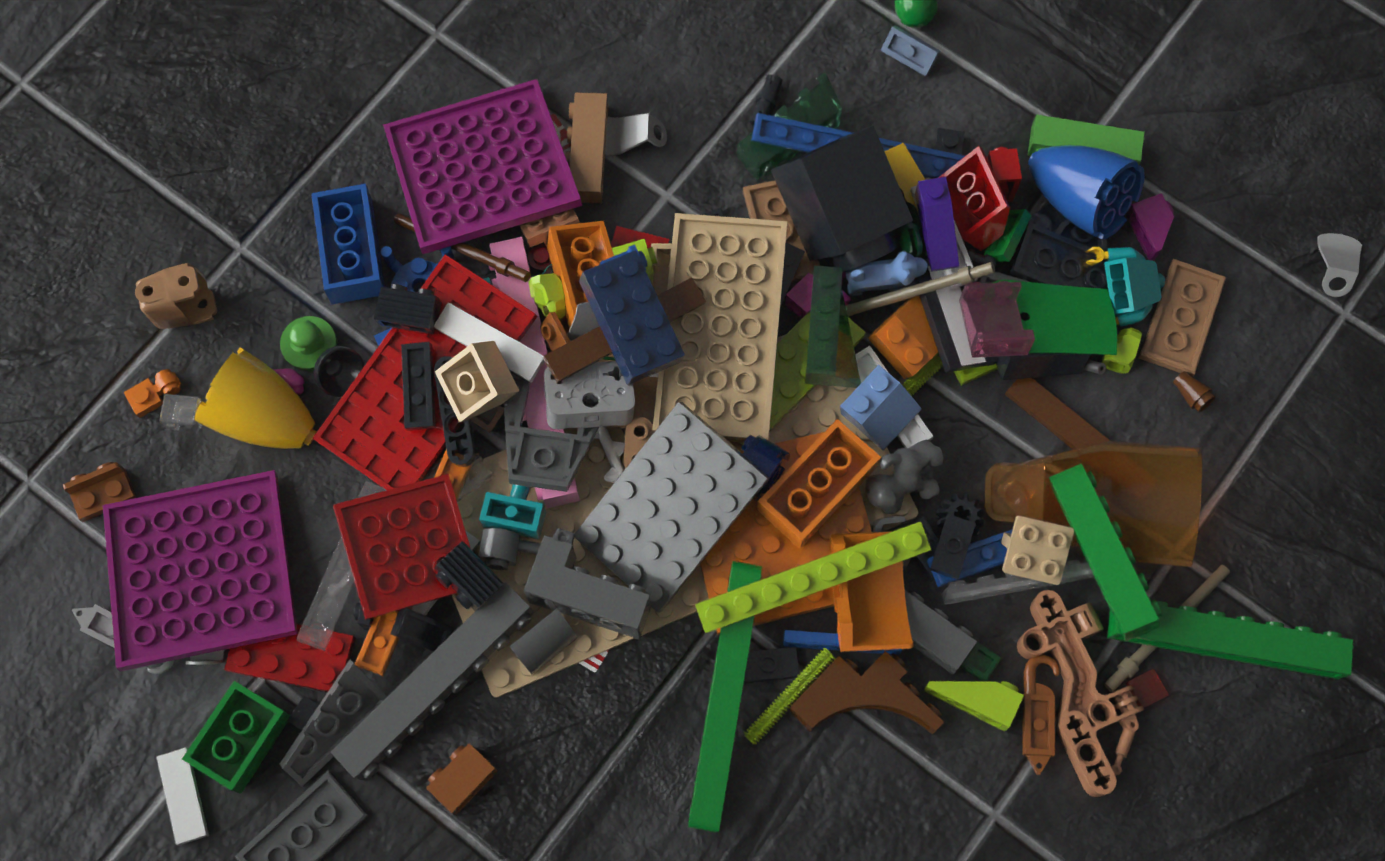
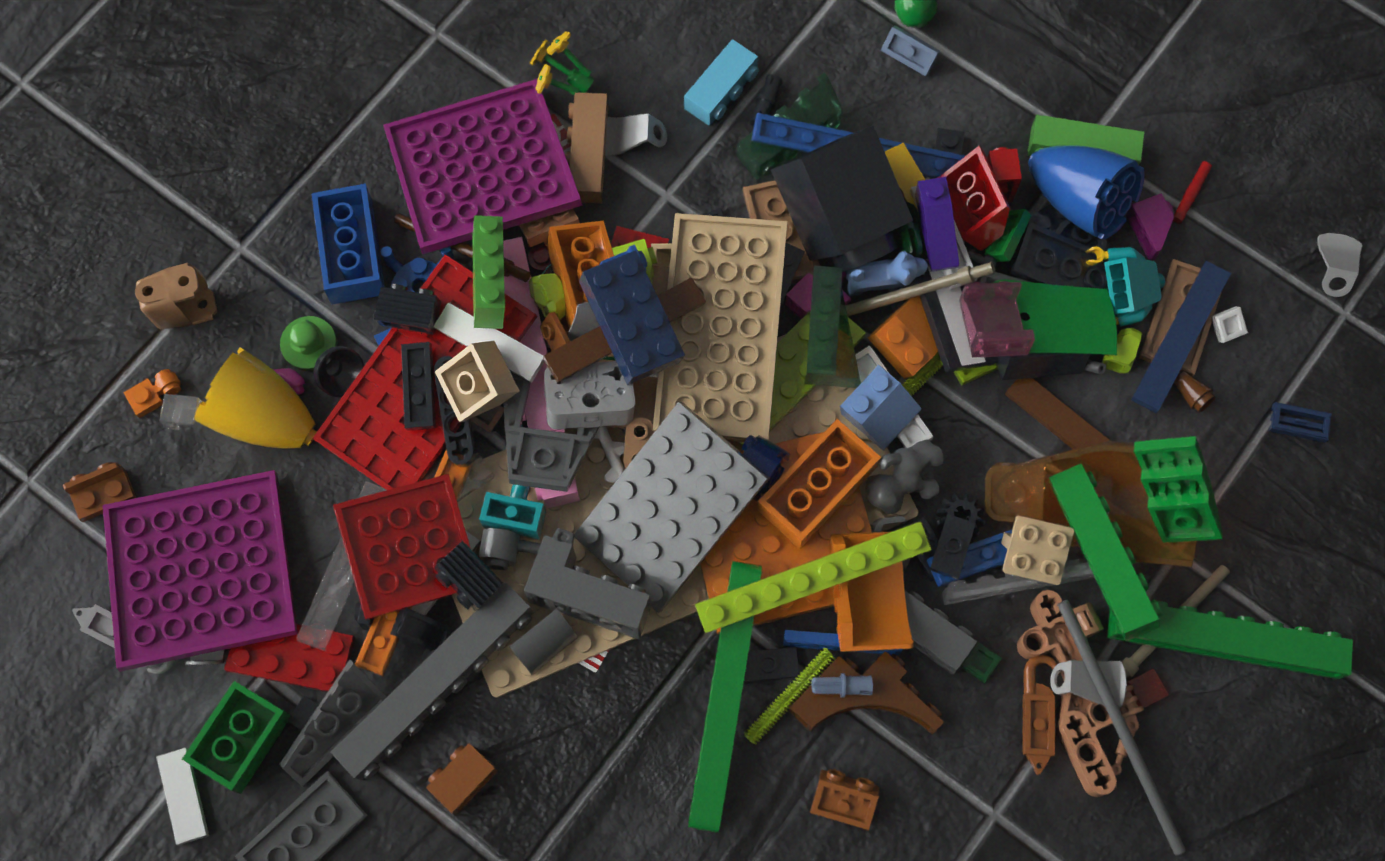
lime slope [924,681,1024,731] -> none
none -> bright green brick [472,215,505,329]
none -> plant [530,31,594,96]
none -> medium azure brick [684,39,759,126]
none -> dark orange bracket [810,769,879,830]
none -> sand blue axle [811,673,873,698]
none -> light grey piece [1050,660,1127,709]
none -> dark grey piece [1057,600,1186,855]
none -> dark blue tile [1131,261,1231,413]
none -> green slope [1134,436,1223,543]
none -> red piece [1172,161,1212,224]
none -> white tile [1211,307,1248,343]
none -> dark blue tile [1269,402,1332,443]

